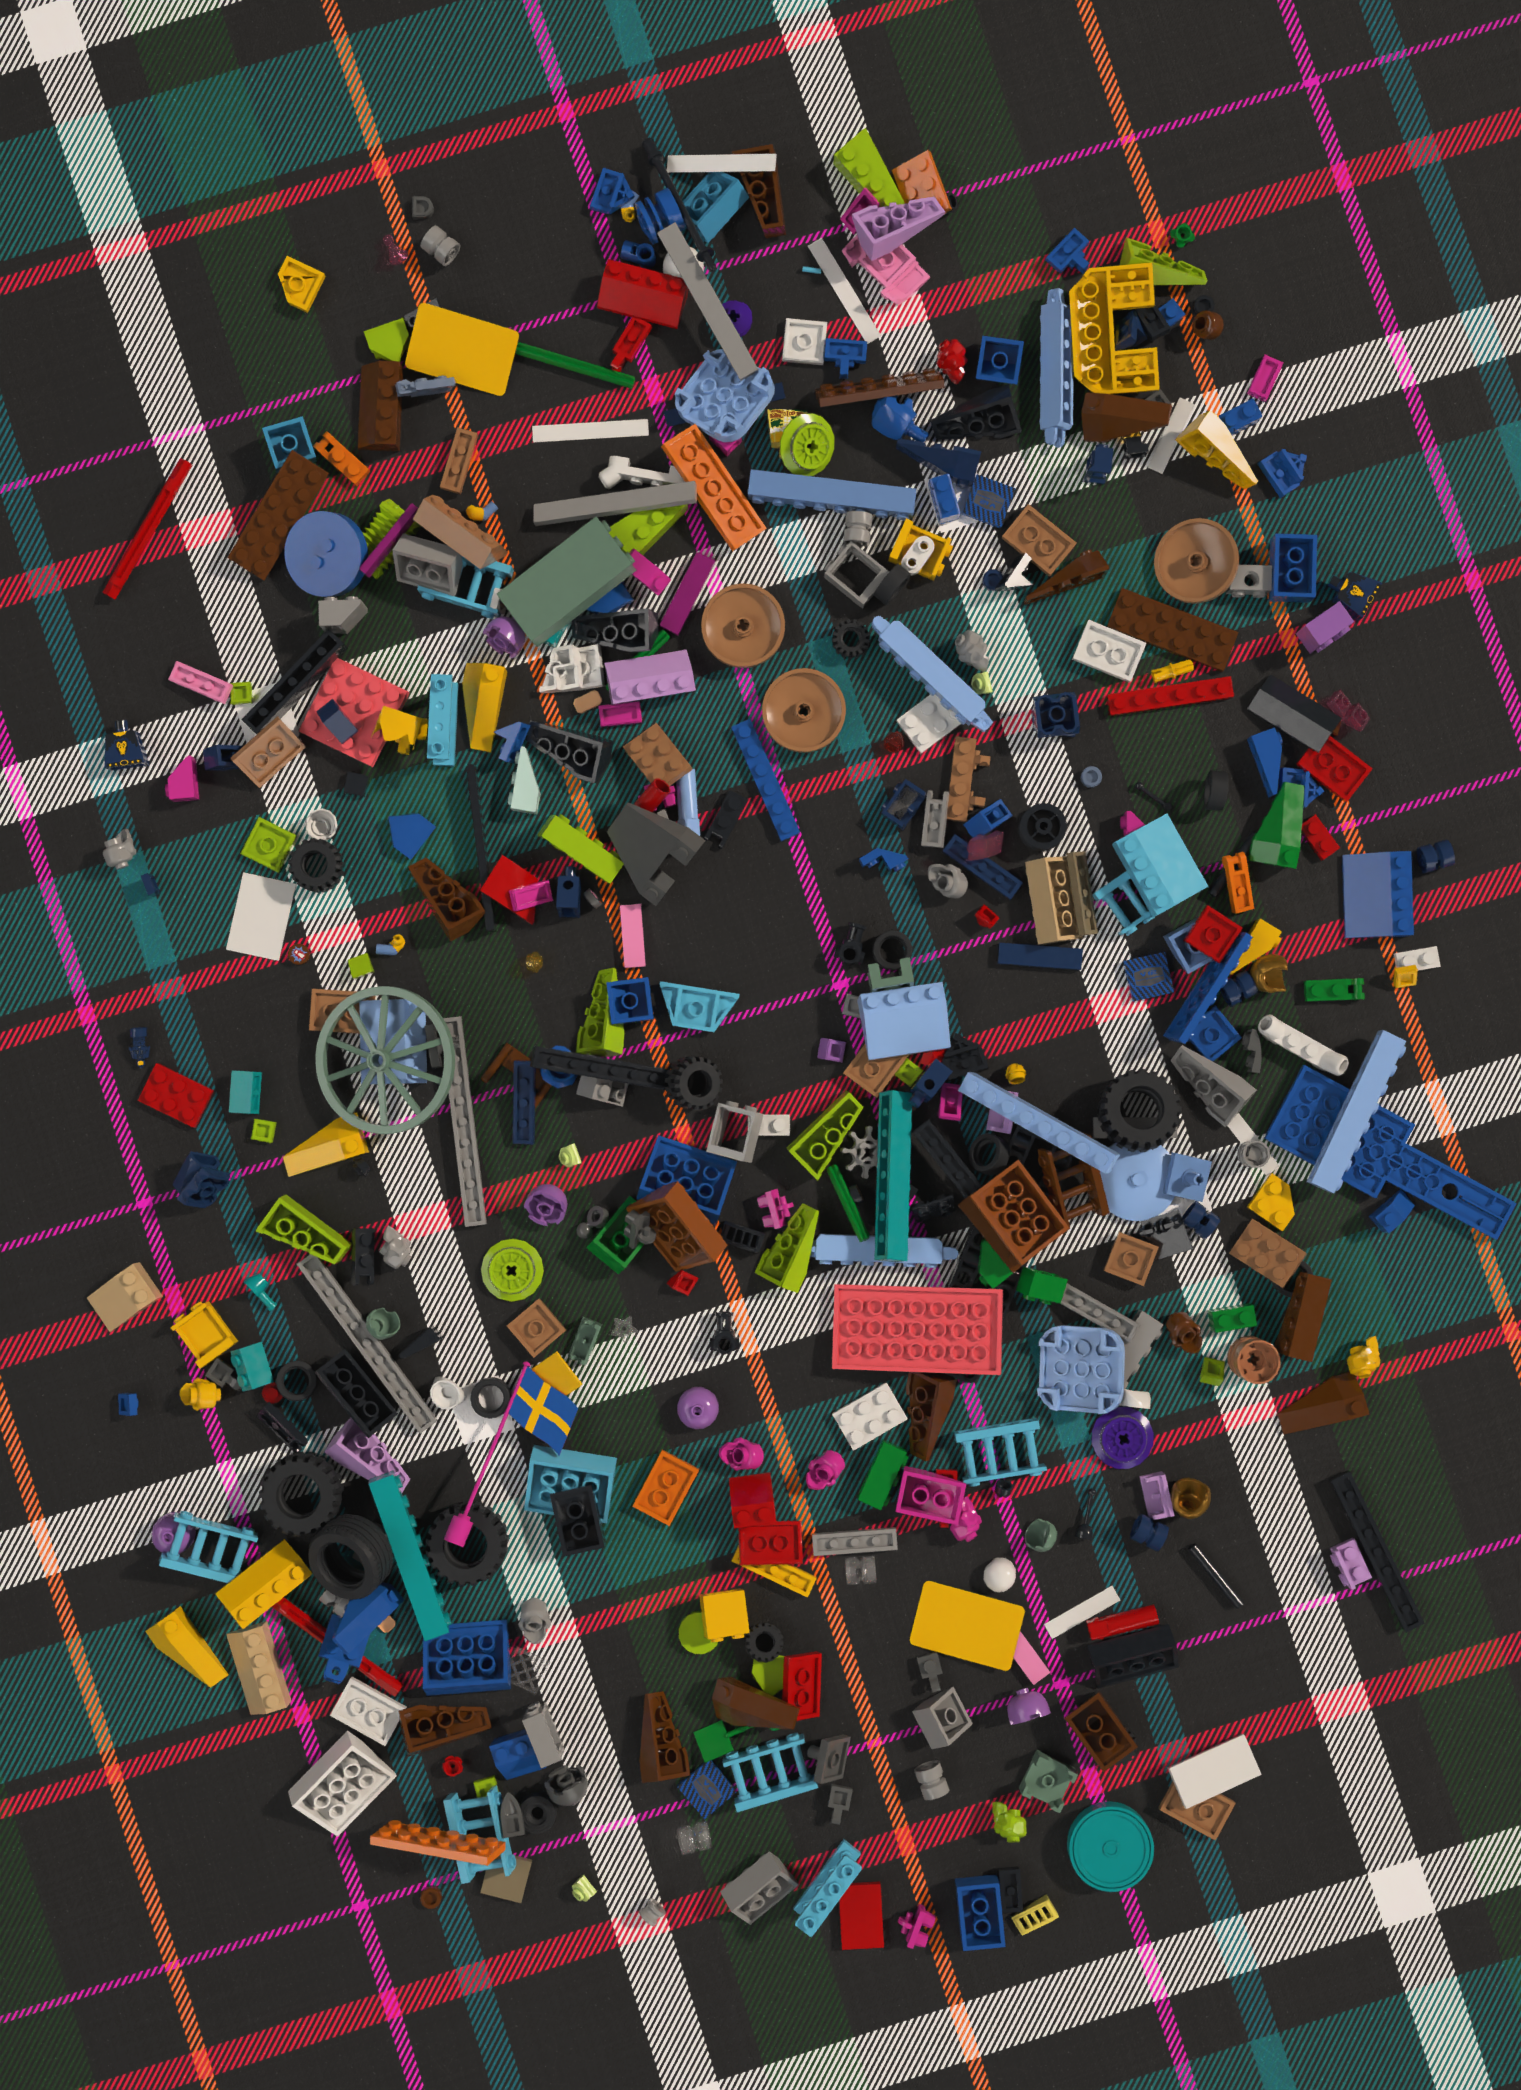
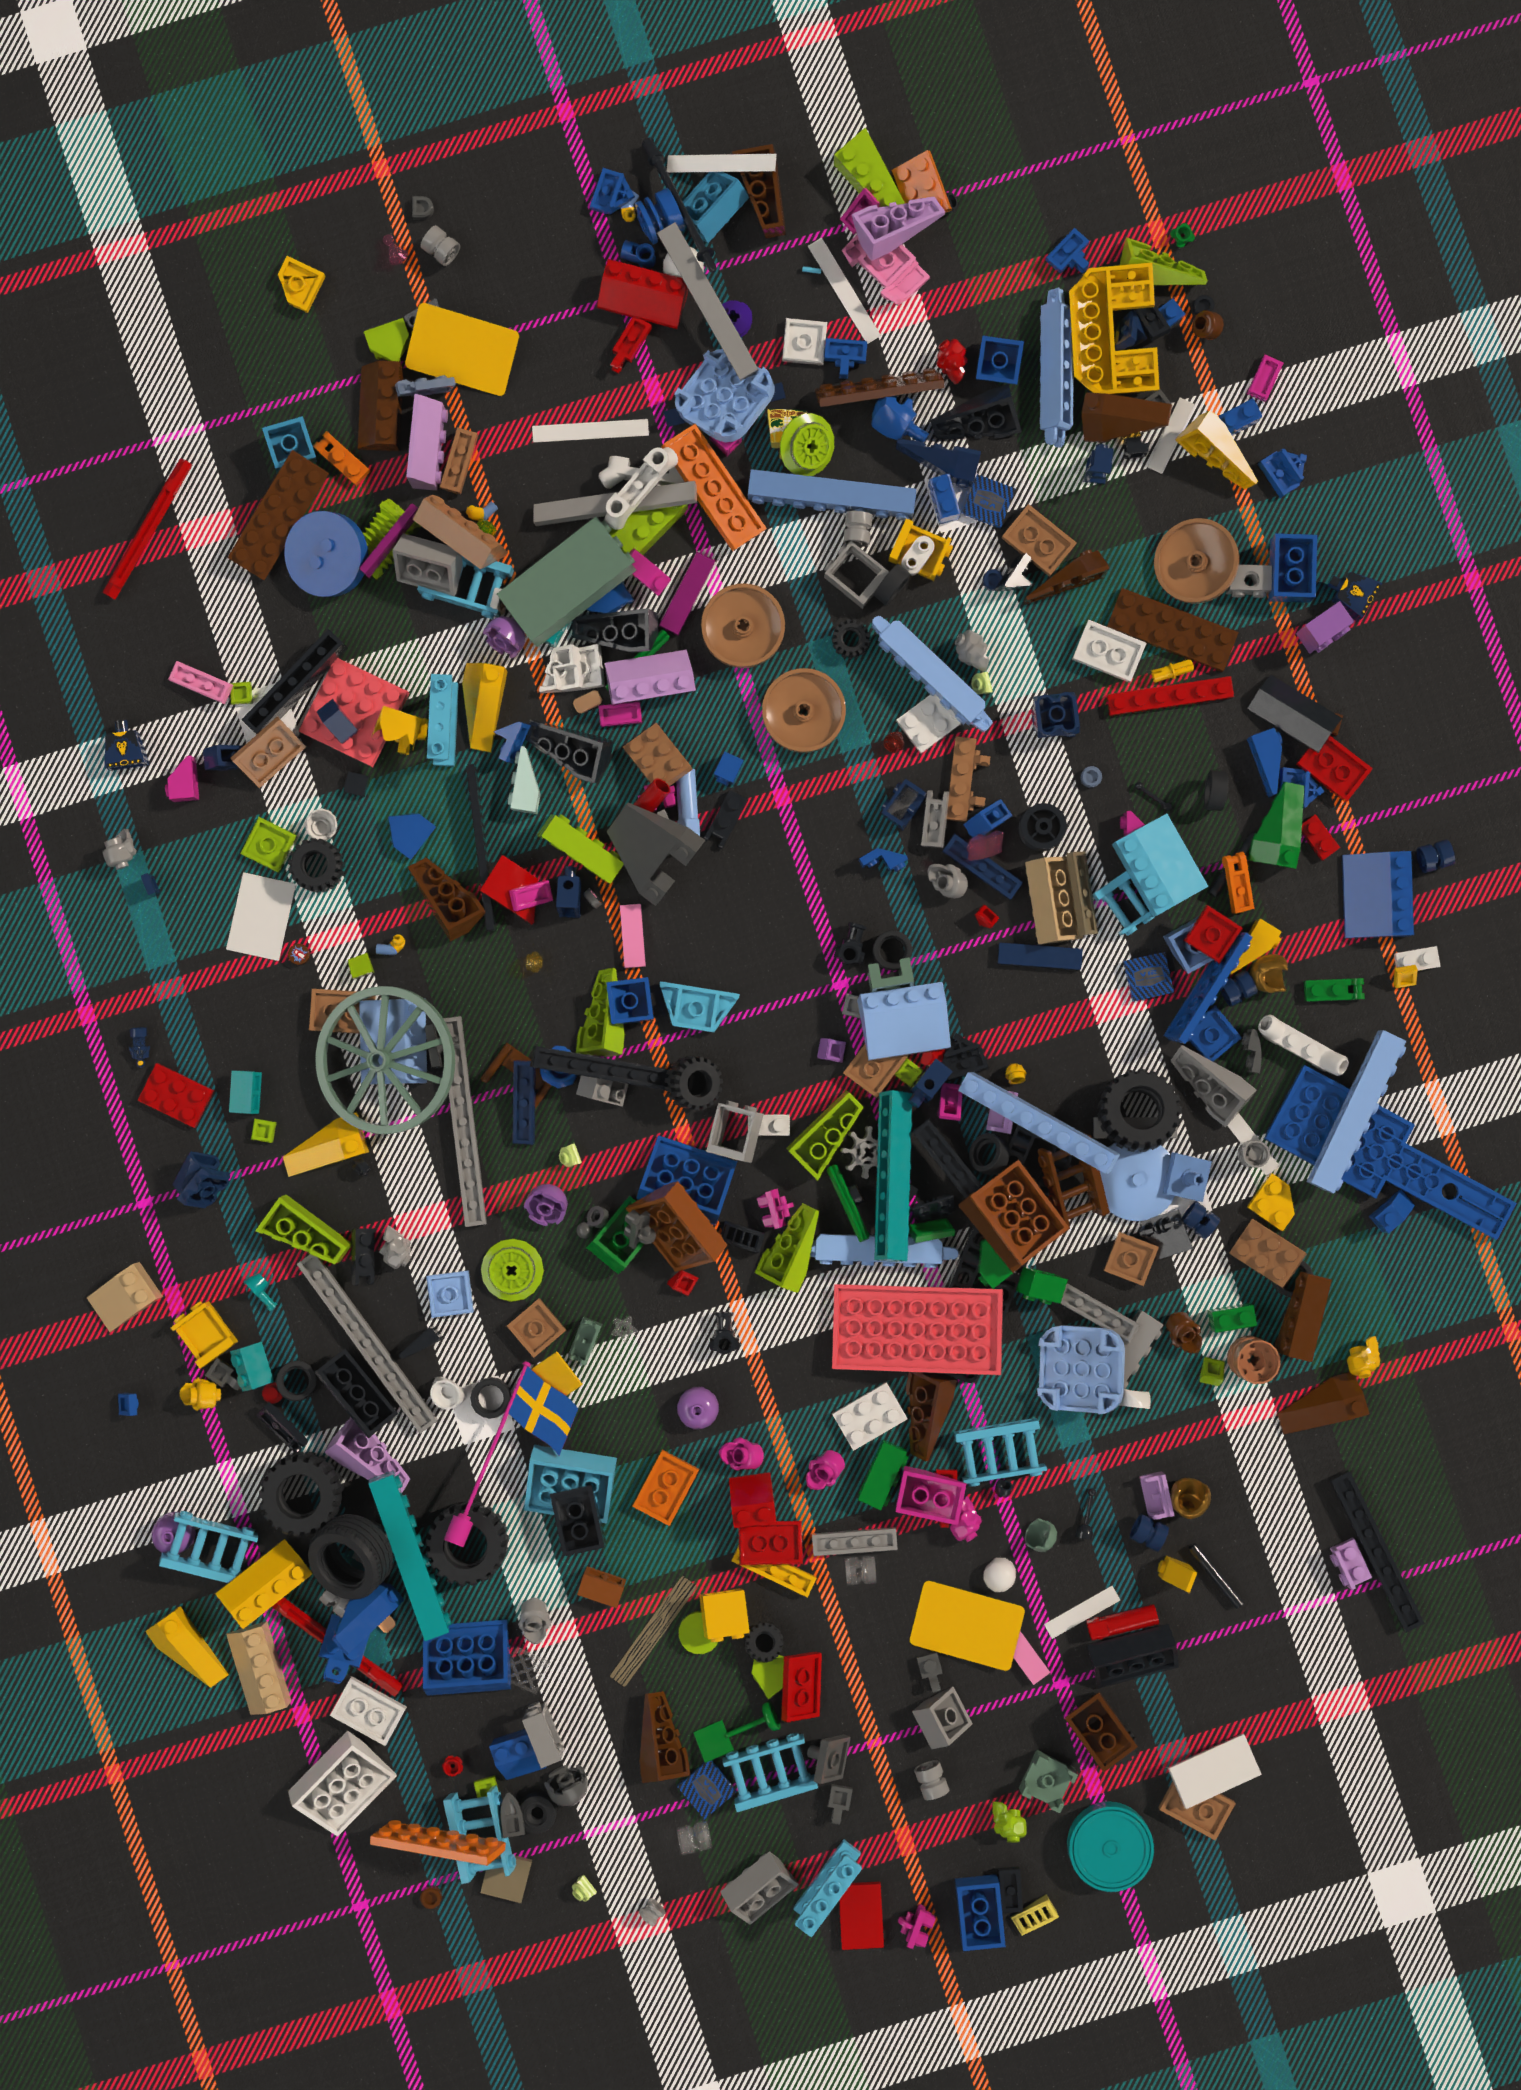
light grey slope [318,596,368,634] -> none
sand green hair [366,1308,400,1340] -> none
reddish brown wedge [399,1705,492,1757] -> none
green axle [515,342,635,388] -> none
reddish brown wedge [712,1677,800,1729] -> none
blue plate [731,719,800,842] -> none
medium lavender cylinder [1007,1688,1051,1725] -> none
dark purple piece [1092,1407,1153,1469] -> none
clear pink slope [1326,689,1370,732] -> none
none -> lavender slope [406,394,448,490]
none -> light blue plate [426,1270,474,1318]
none -> clear neon green tile [477,519,497,537]
none -> dark orange hinge [577,1566,626,1608]
none -> white plate [604,447,678,530]
none -> dark tan sticker [610,1576,697,1687]
none -> blue brick [714,751,744,786]
none -> green tile [908,1218,955,1243]
none -> yellow slope [1158,1556,1197,1593]

